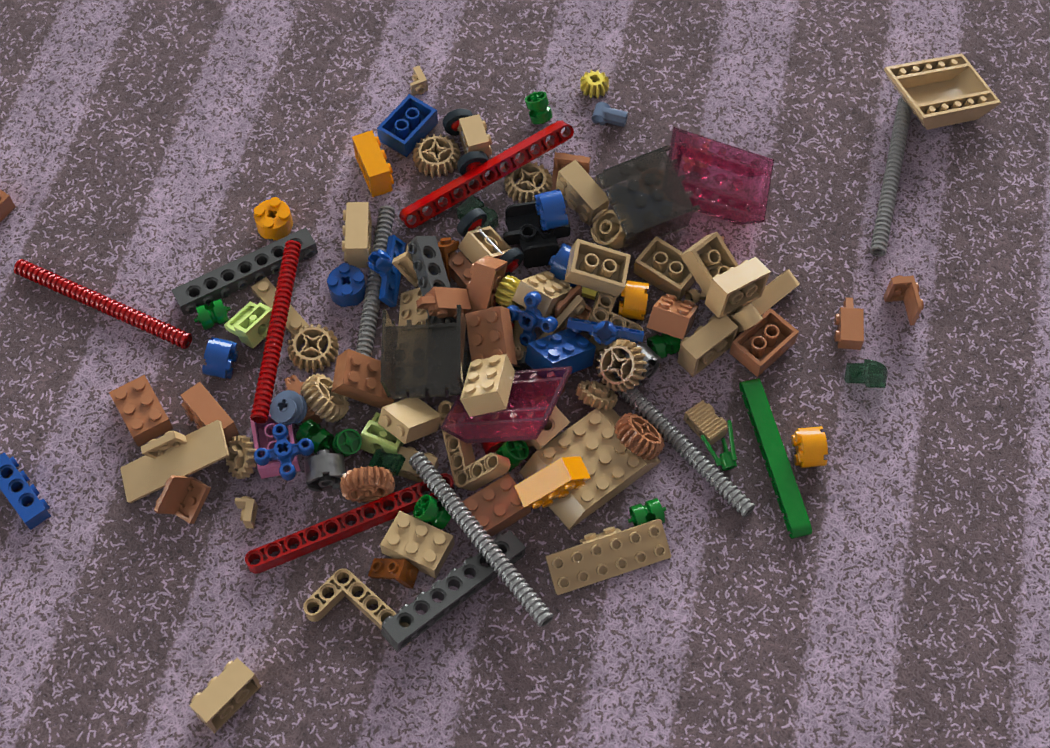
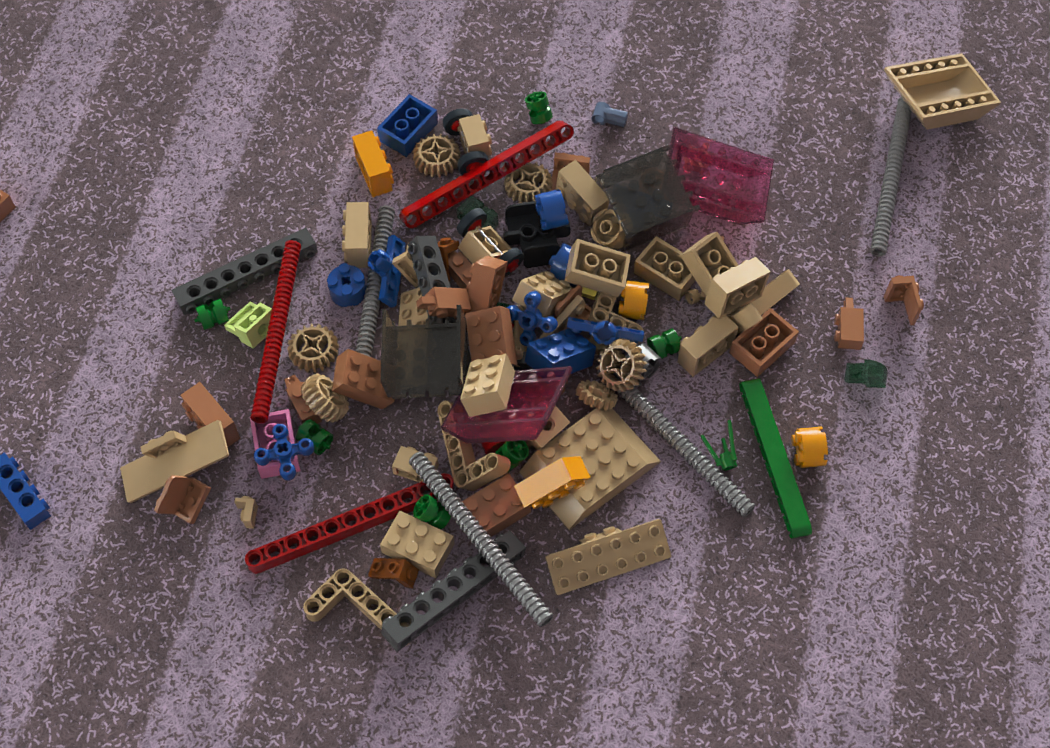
red piece [14,259,192,349] -> none
nougat brick [109,375,173,447] -> none
tan brick [189,658,261,734] -> none
blue brick [202,337,238,379] -> none
tan gear [226,435,256,479] -> none
tan plate [251,277,310,335] -> none
light orange brick [254,197,293,240] -> none
sand blue piece [270,390,307,426] -> none
flat silver brick [304,450,346,491] -> none
green wheel [331,429,362,457] -> none
nougat gear [340,466,395,503] -> none
yellowish green brick [360,412,404,462] -> none
clear green brick [368,449,406,476] -> none
tan brick [378,395,442,444] -> none
tan bracket [410,66,428,96] -> none
light yellow gear [495,275,521,308] -> none
light yellow gear [580,69,609,99] -> none
nougat gear [614,413,665,460] -> none
green wheel [628,498,667,527] -> none
nougat brick [646,294,699,340] -> none
tan brick [683,400,728,445] -> none

